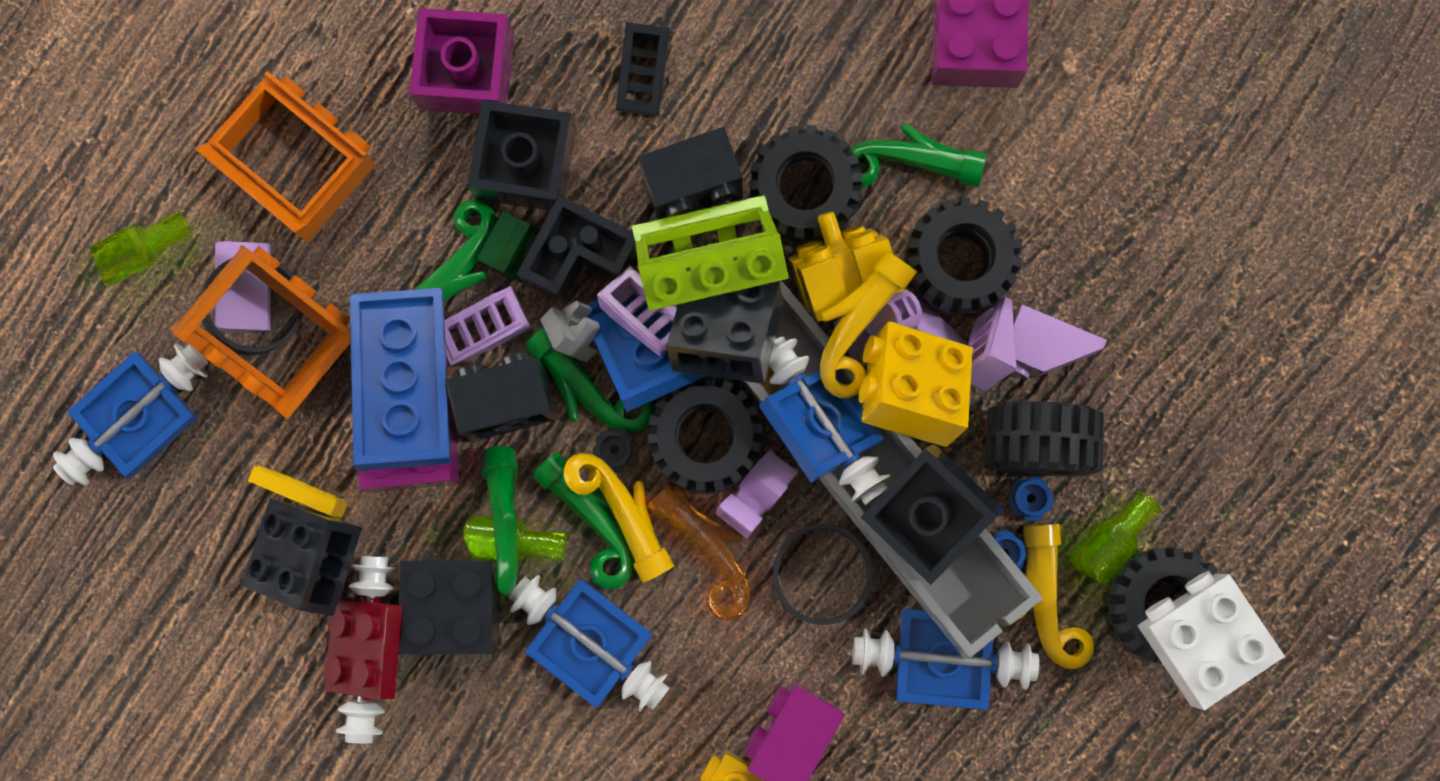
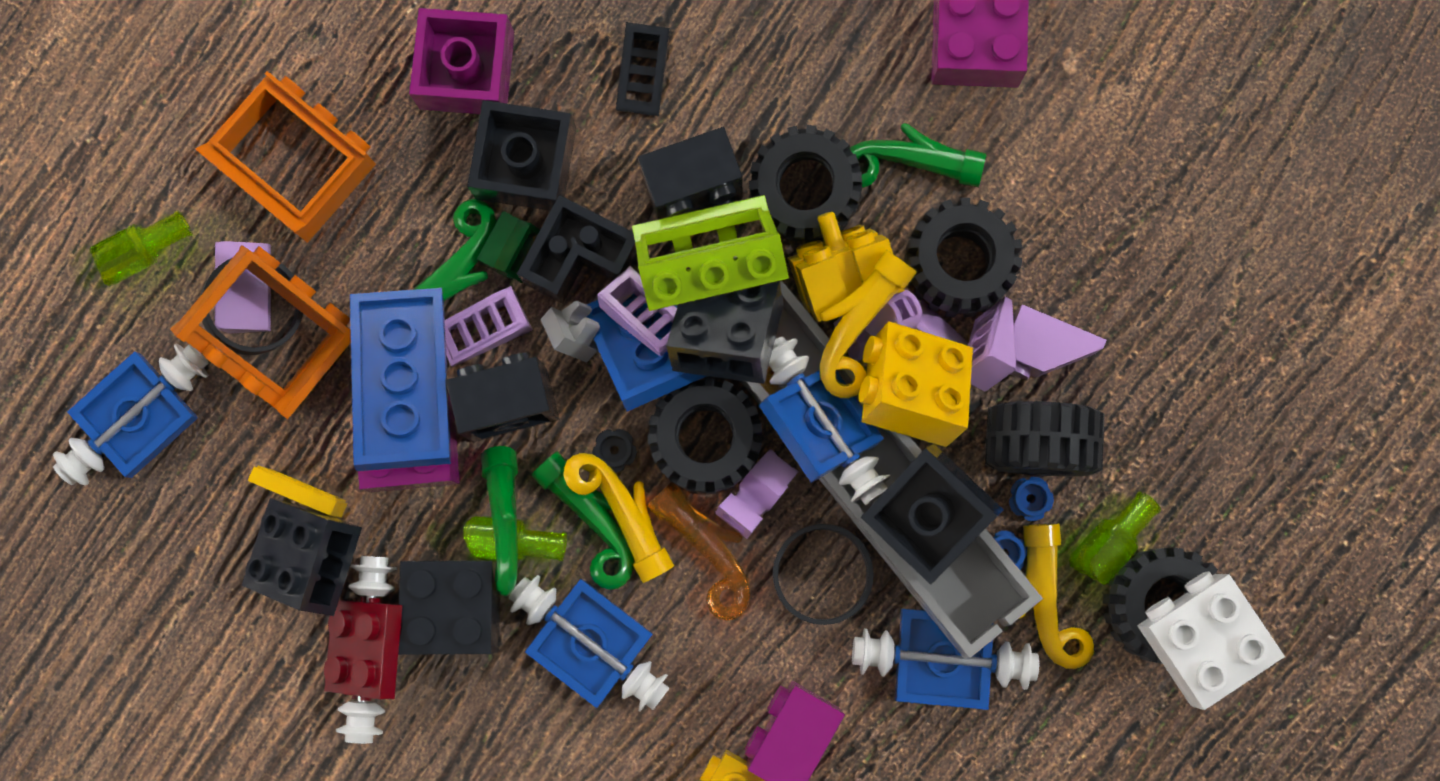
green plant [524,327,656,434] -> none

